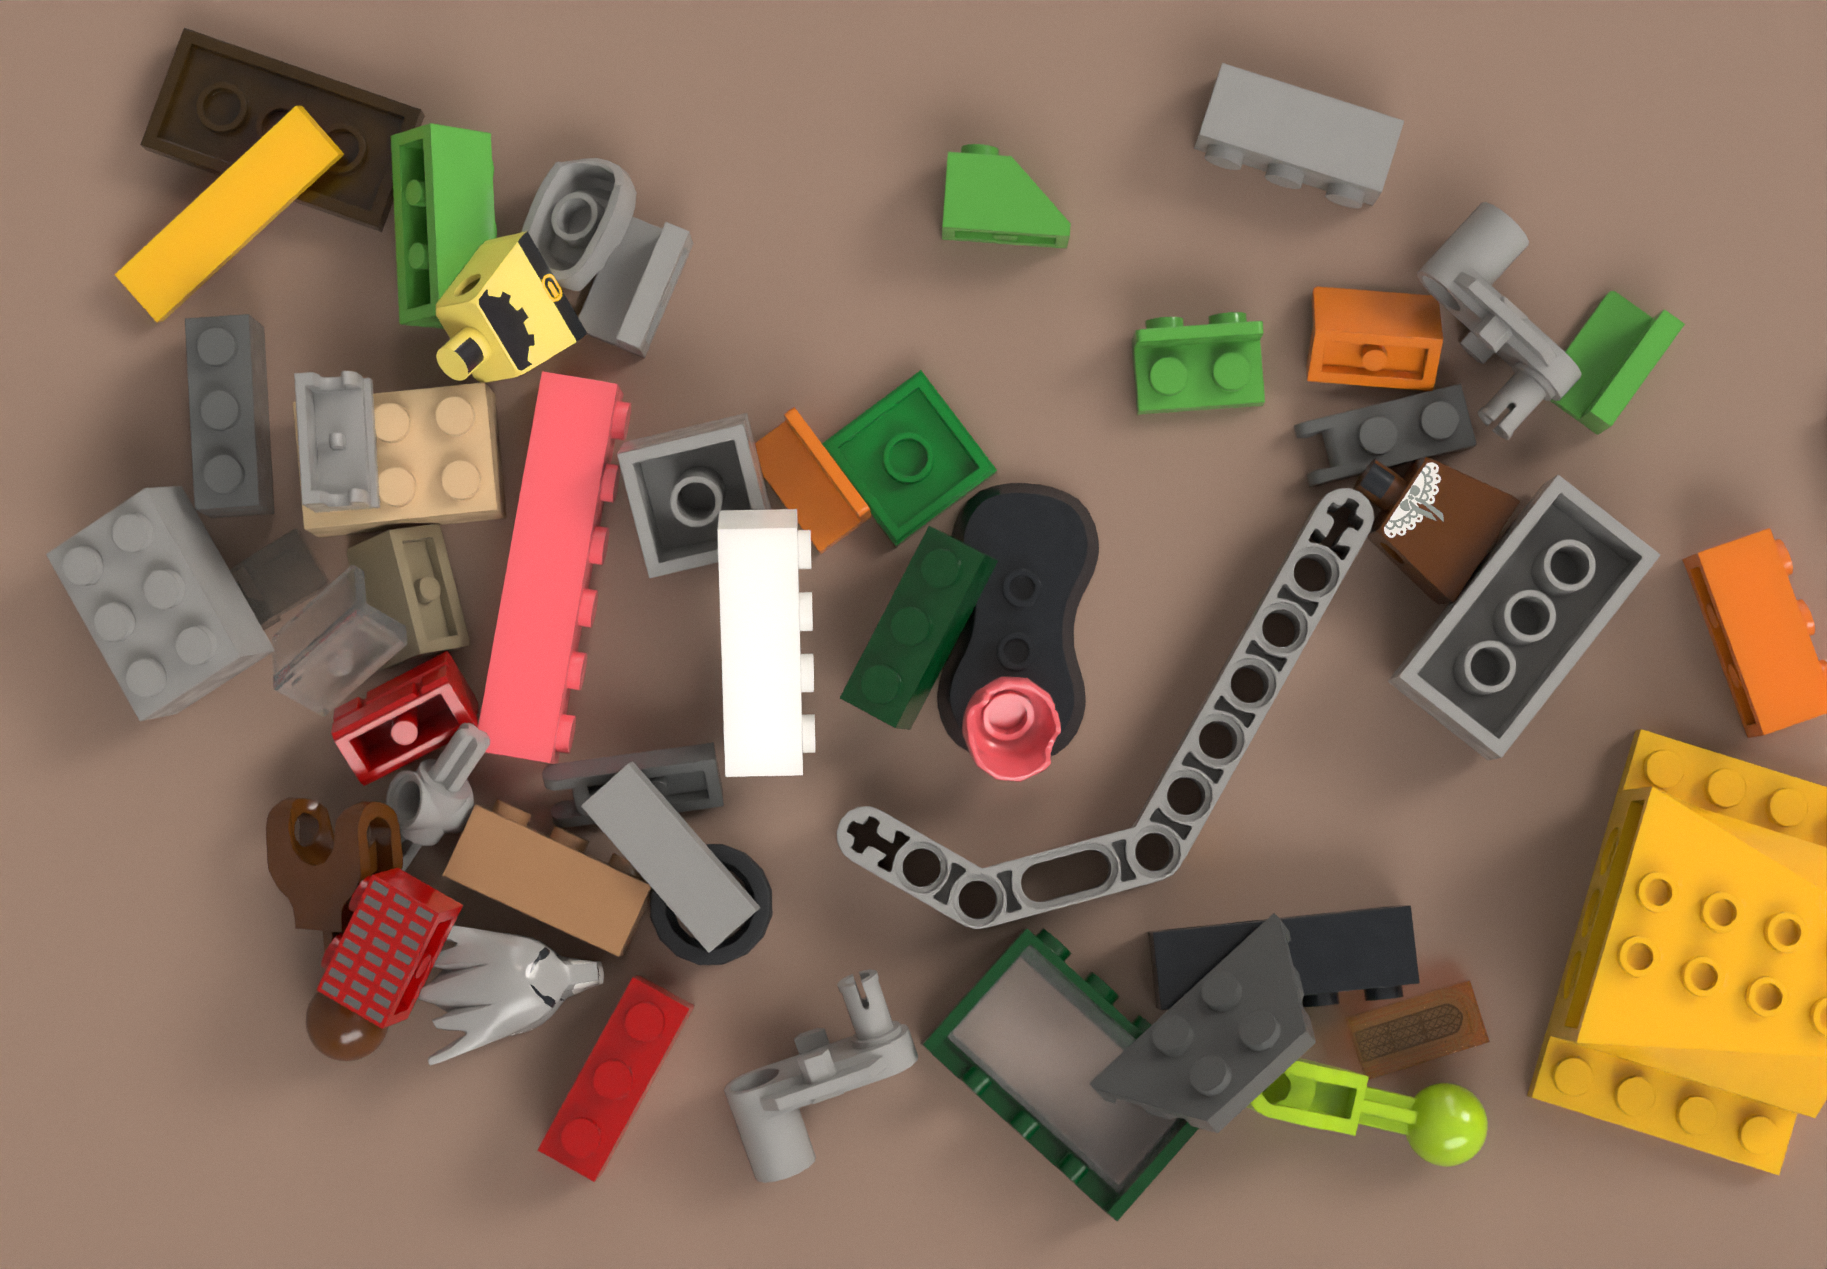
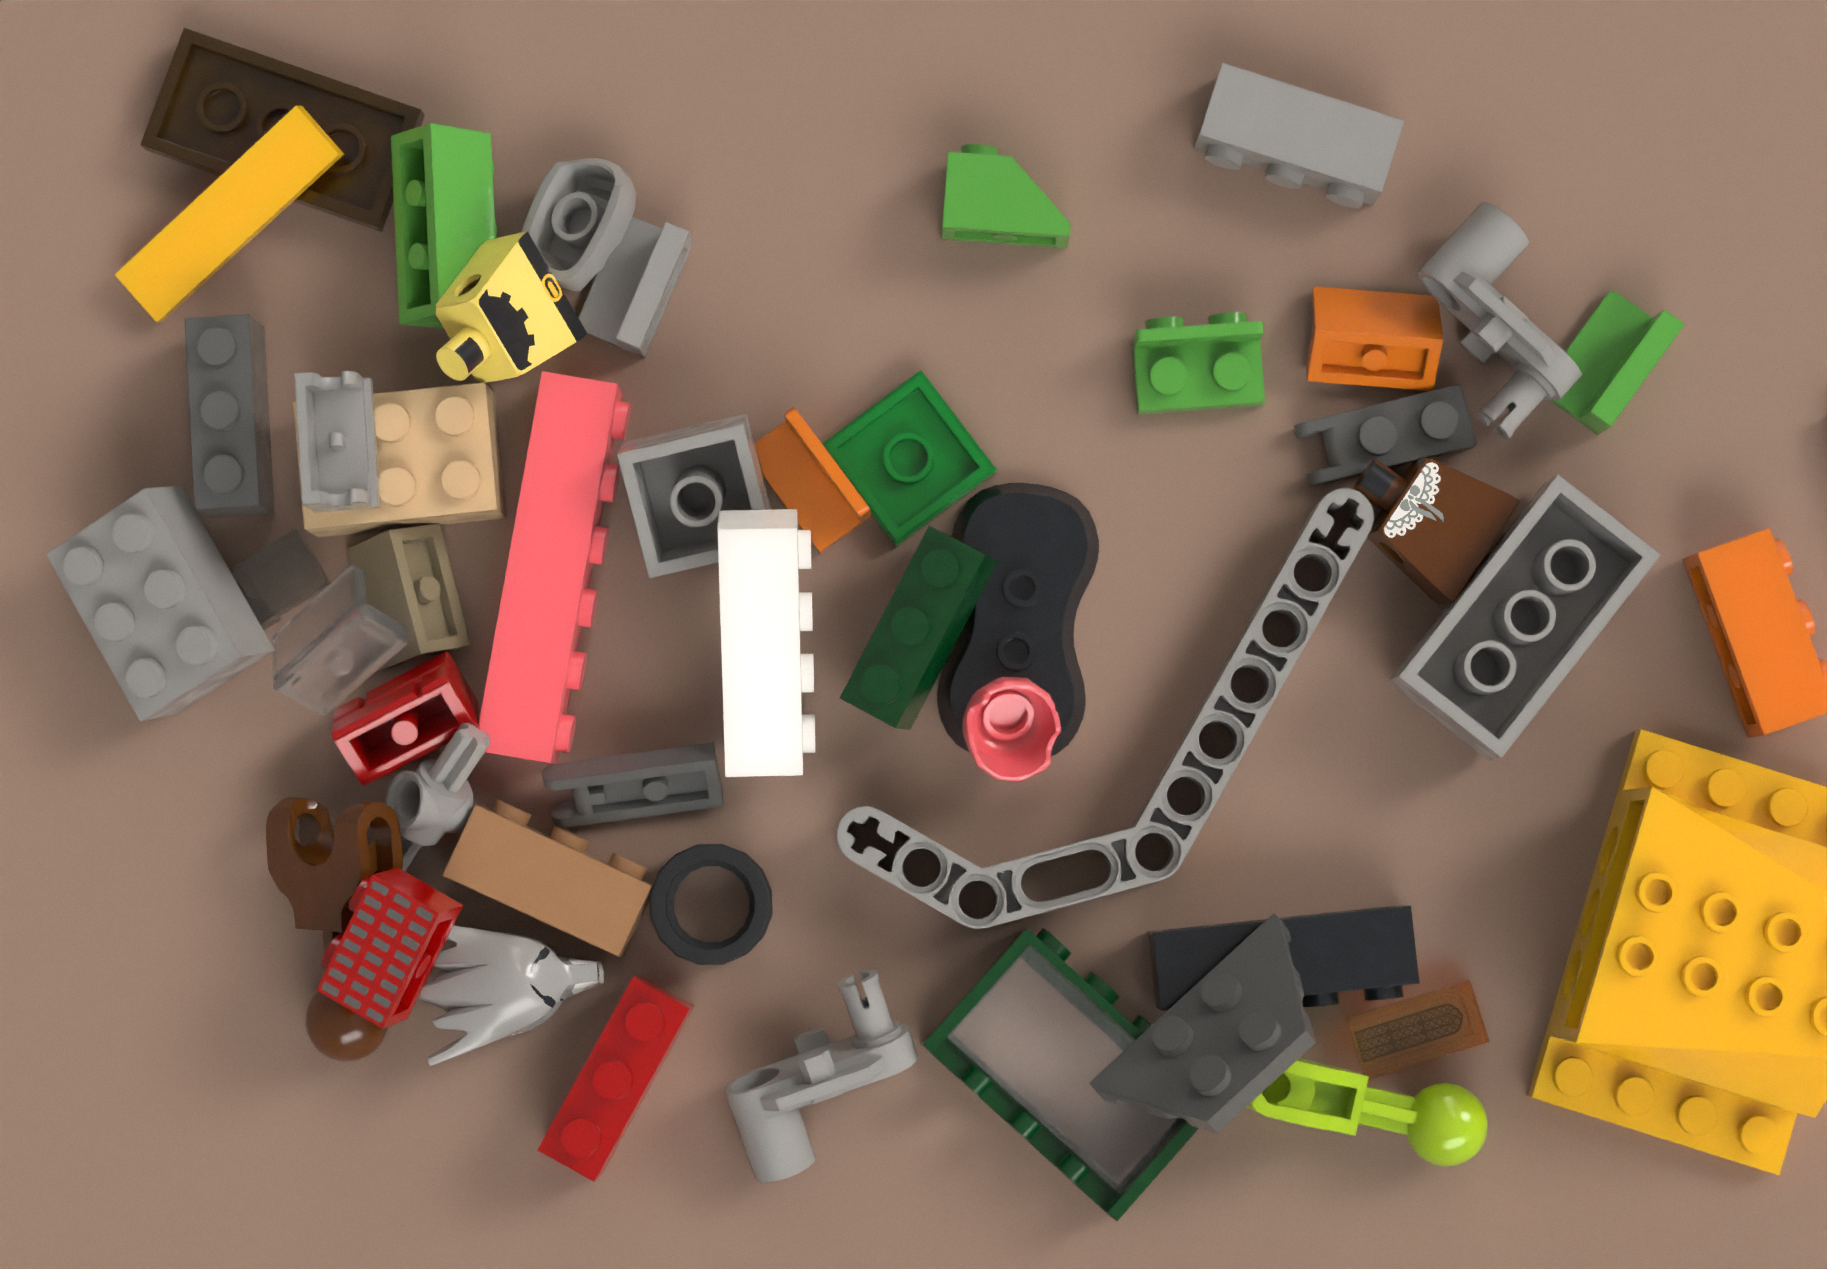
light grey tile [581,762,761,953] -> none

